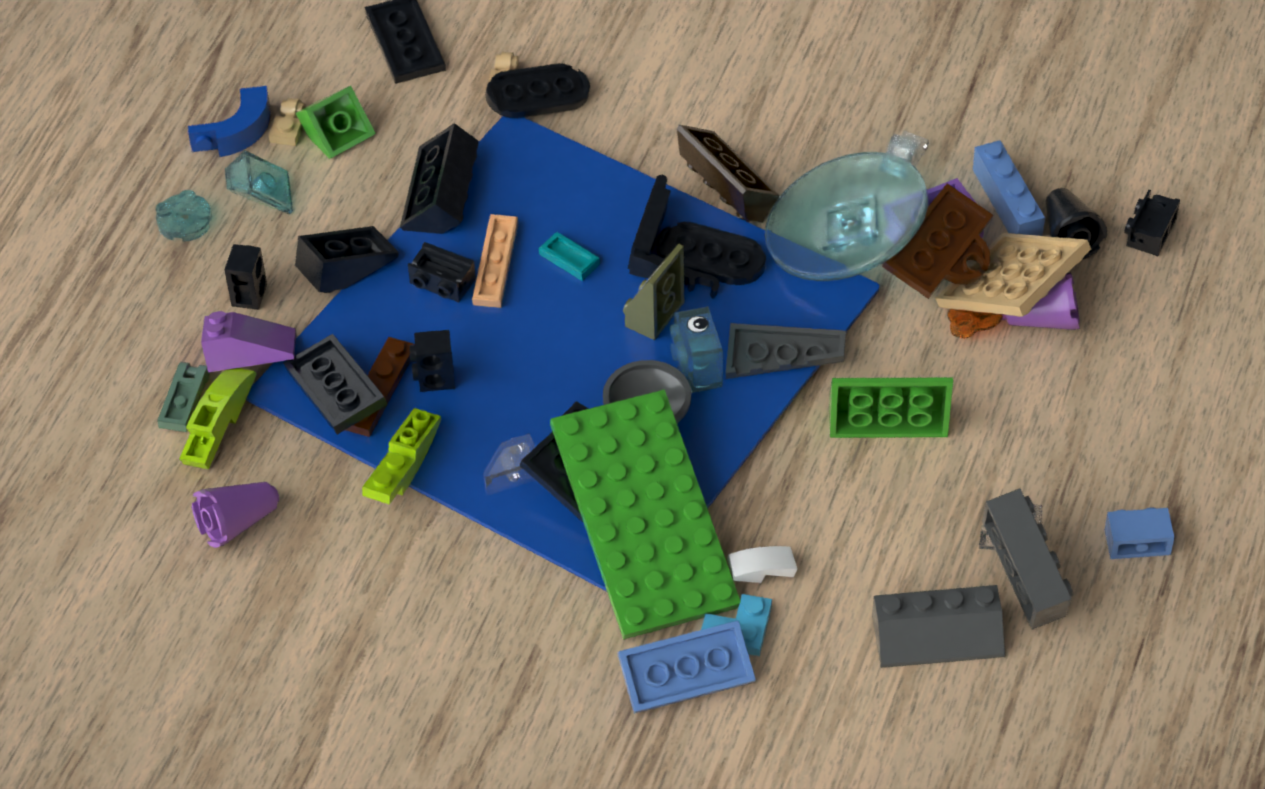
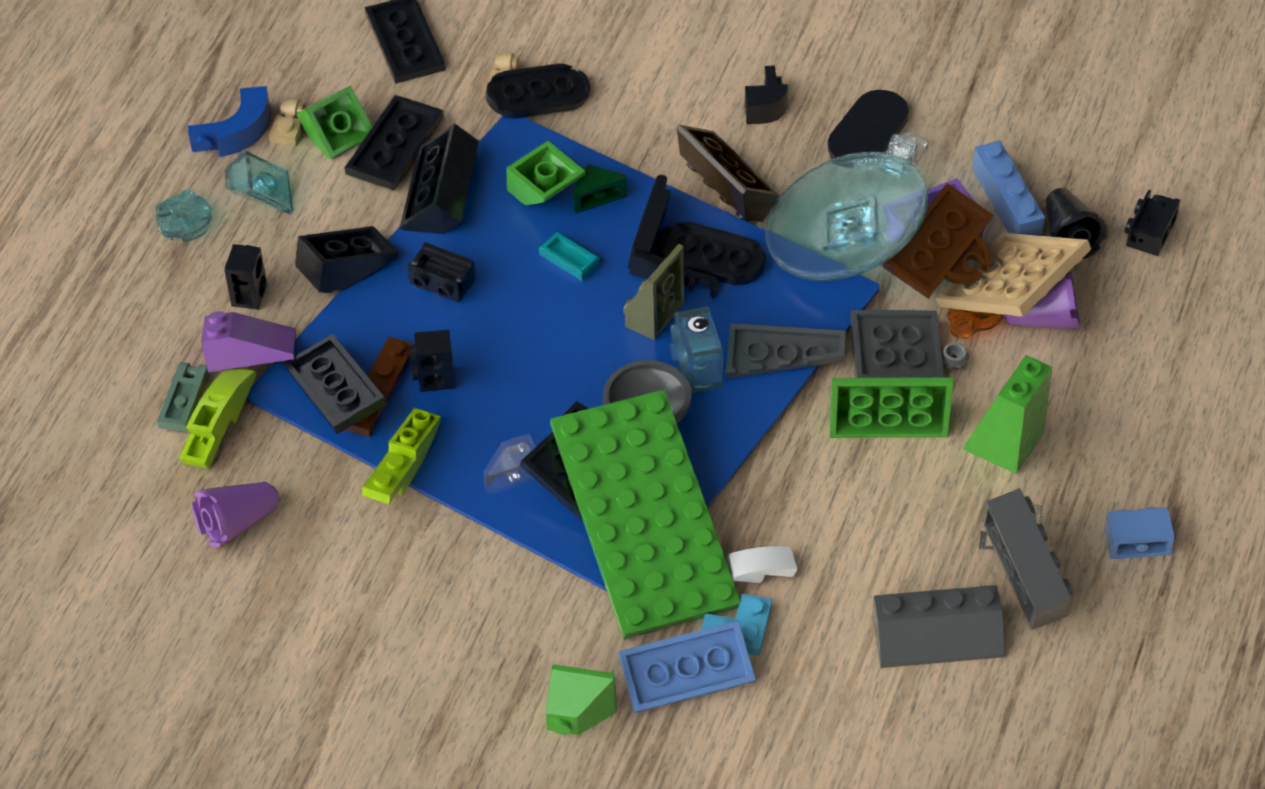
light nougat tile [472,214,518,308] -> none
none -> black plate [345,95,444,190]
none -> bright green slope [507,141,585,206]
none -> bright green slope [546,664,617,735]
none -> dark green slope [573,164,627,214]
none -> black brick [745,65,788,124]
none -> black tile [827,90,908,170]
none -> dark grey plate [850,310,944,378]
none -> light grey plate [941,342,969,369]
none -> bright green slope [964,355,1053,474]

